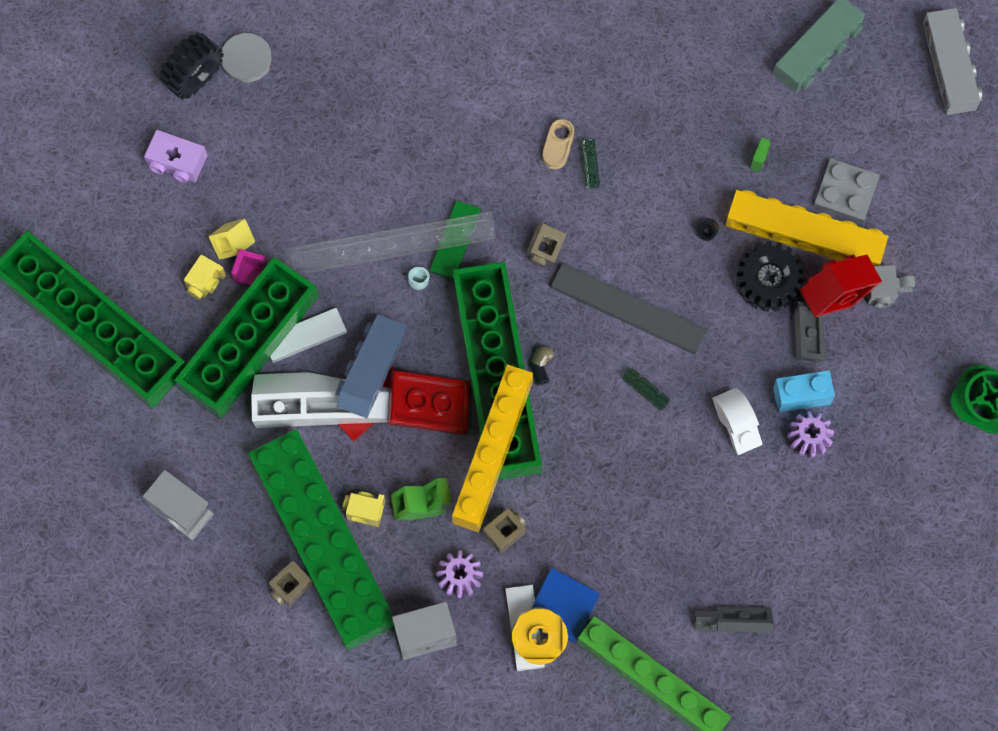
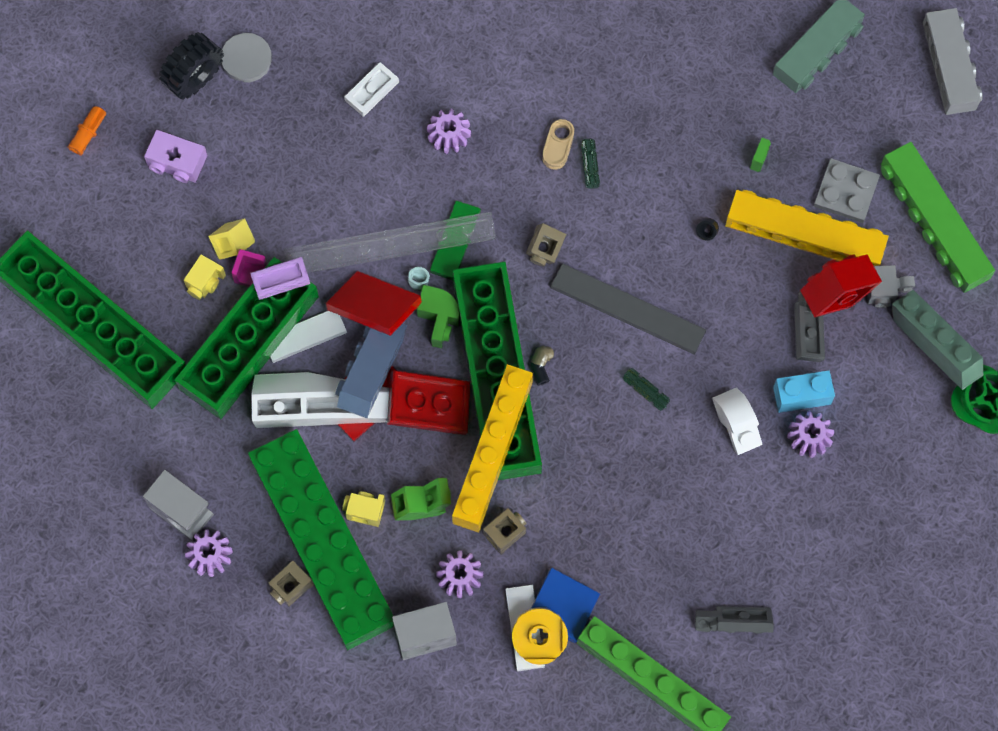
black bush [736,241,805,312] -> none
none -> orange axle [67,106,106,156]
none -> lavender gear [185,530,233,577]
none -> lavender tile [250,257,310,300]
none -> red tile [326,271,422,336]
none -> white plate [344,62,399,117]
none -> bright green brick [417,285,460,349]
none -> lavender gear [427,108,471,154]
none -> bright green brick [881,142,996,293]
none -> sand green brick [892,290,984,390]

